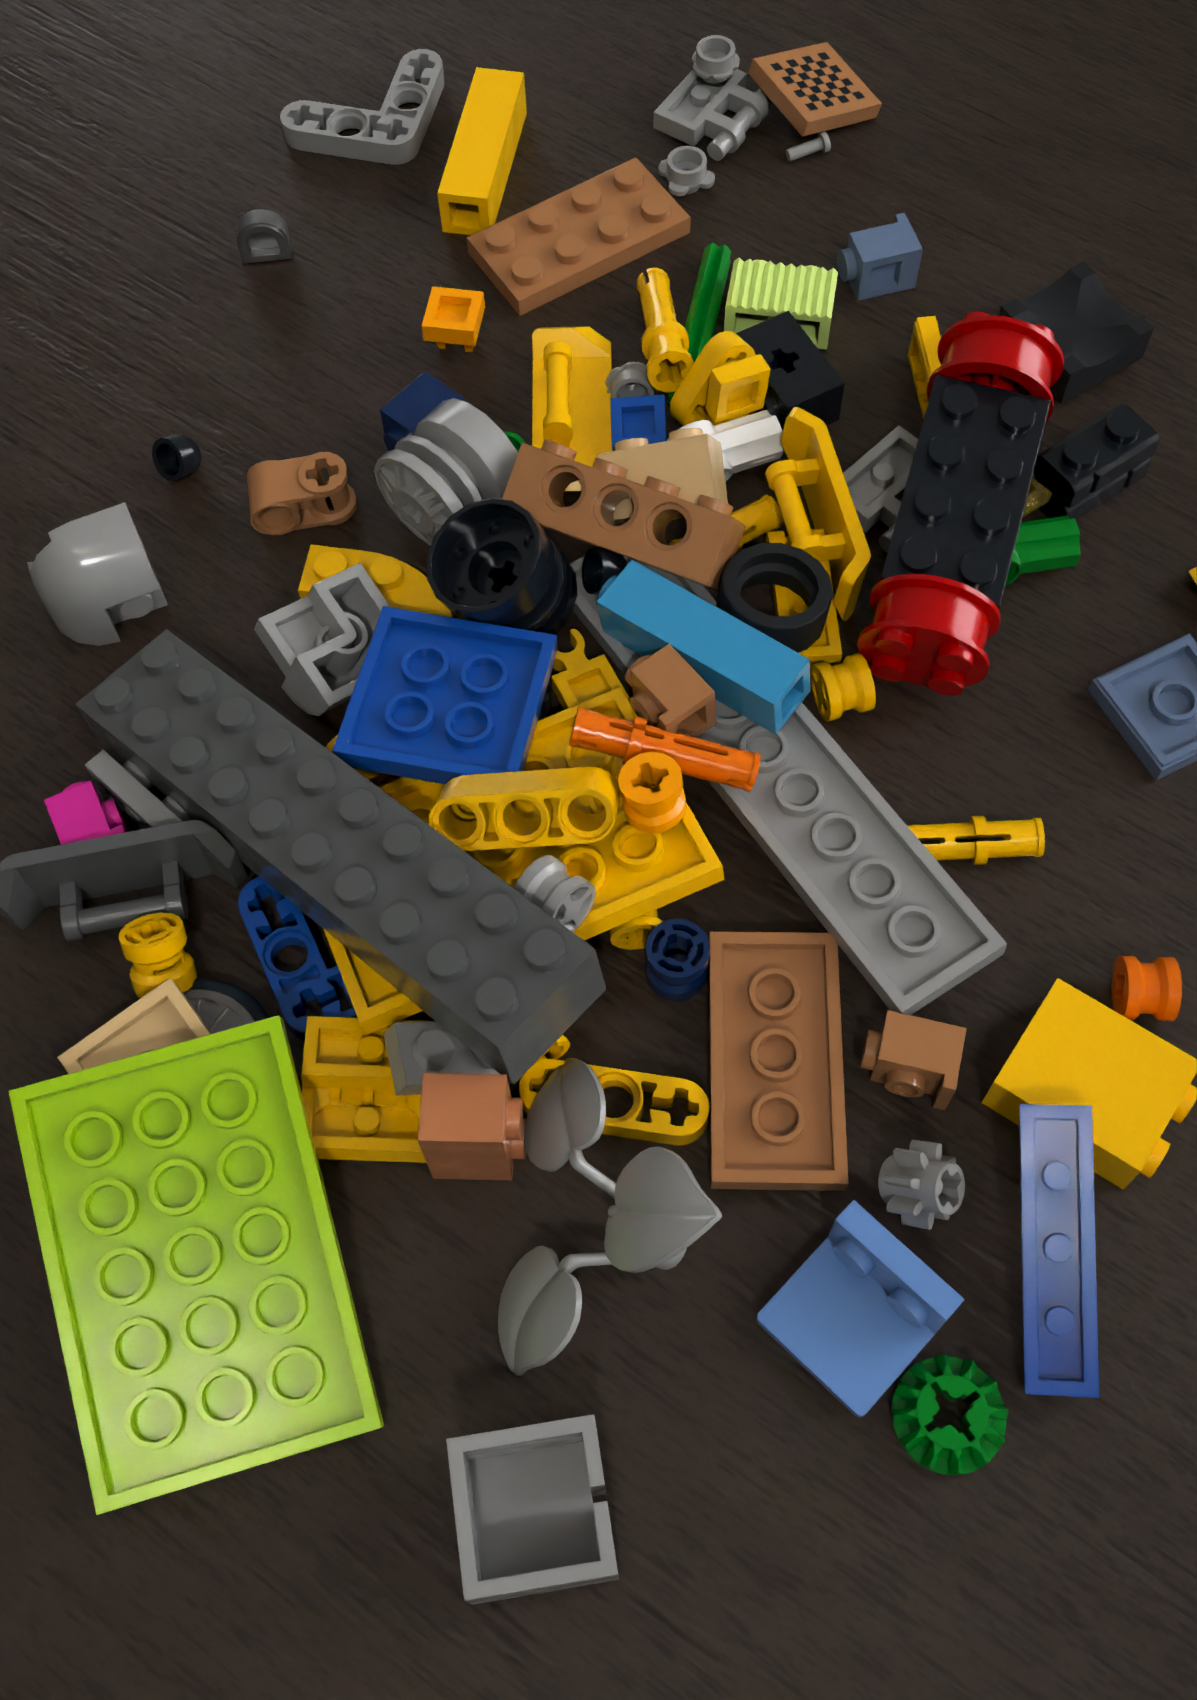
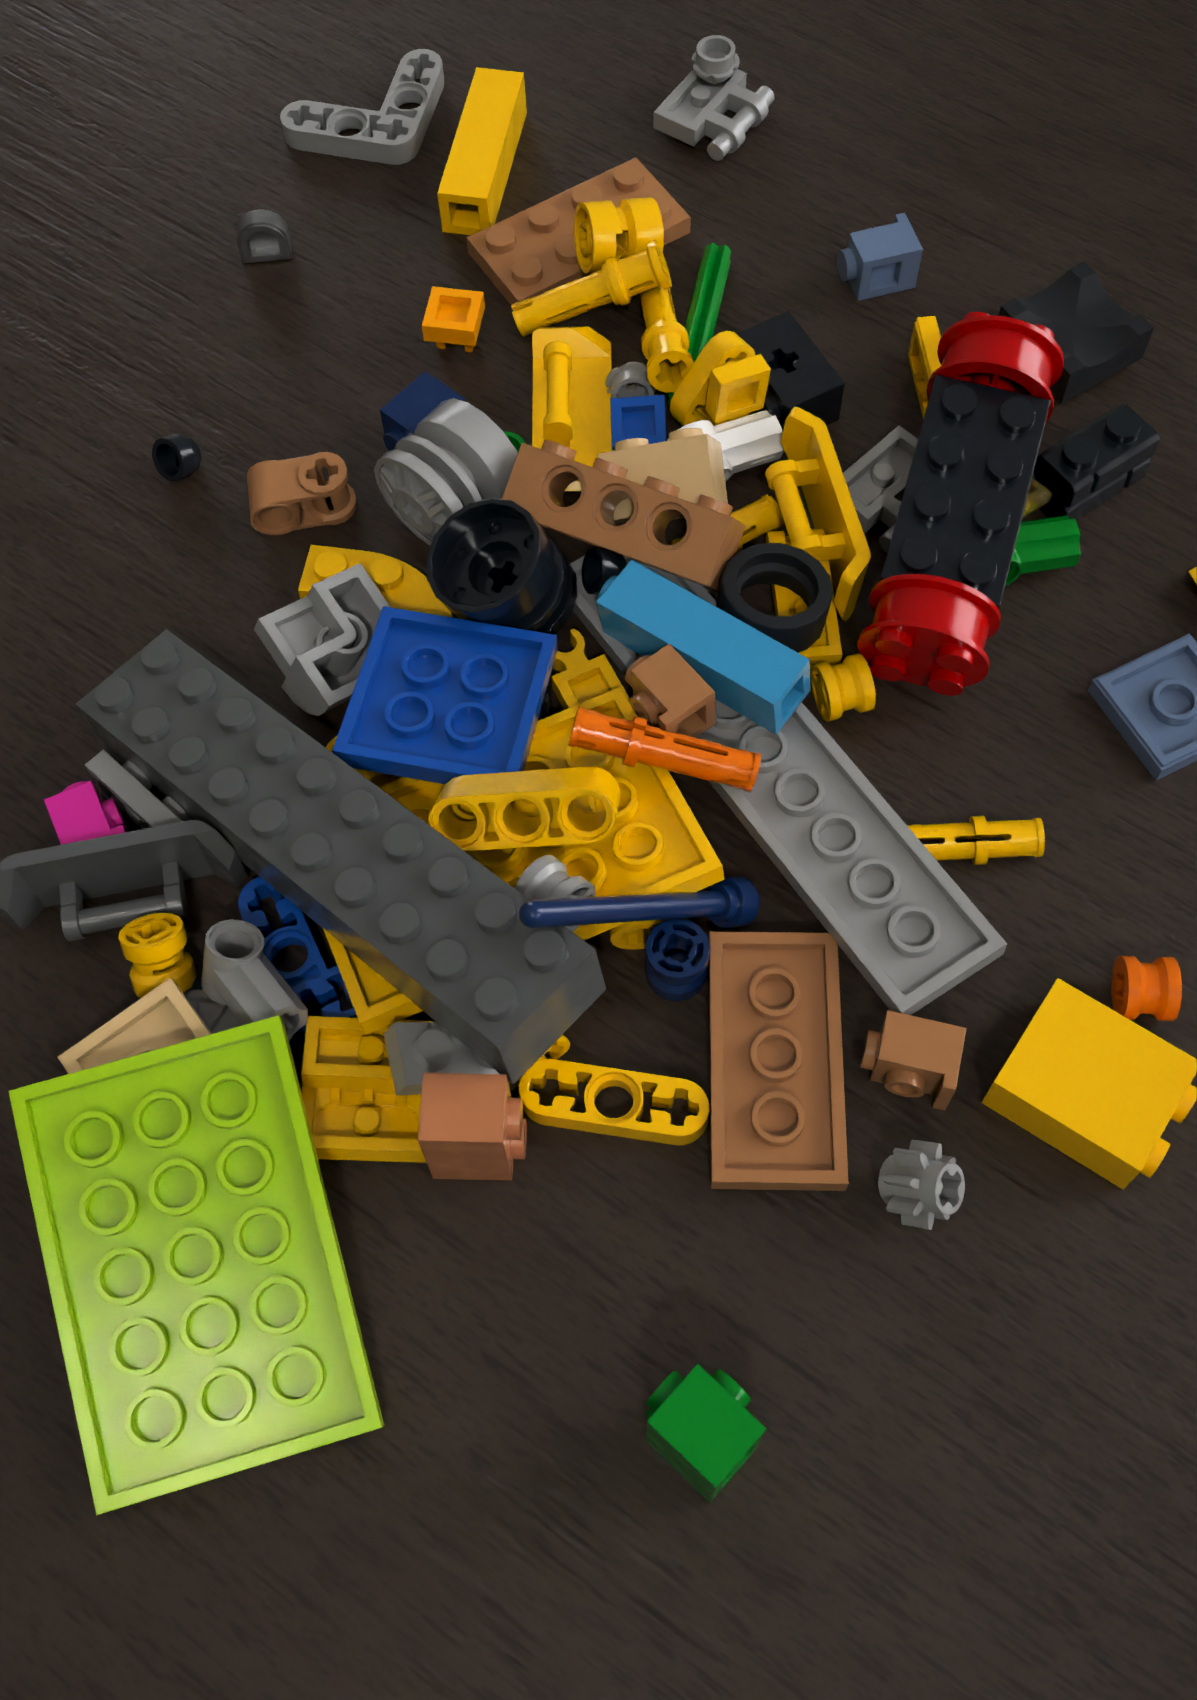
light grey brick [27,502,168,646] -> none
light grey piece [446,1414,619,1605] -> none
light grey plant [498,1058,722,1376] -> none
light orange wheel [618,751,687,833] -> none
light grey plate [658,146,715,196] -> none
yellowish green brick [724,257,838,350] -> none
medium nougat tile [748,42,882,137] -> none
medium blue bracket [756,1200,965,1418] -> none
light grey piece [785,132,831,162] -> none
green gear [891,1354,1009,1475] -> none
blue plate [1019,1104,1099,1398] -> none
none -> light grey piece [201,919,308,1041]
none -> yellow pin [511,240,672,337]
none -> dark blue piece [519,877,760,928]
none -> yellow wheel [573,197,664,274]
none -> green brick [645,1364,767,1503]

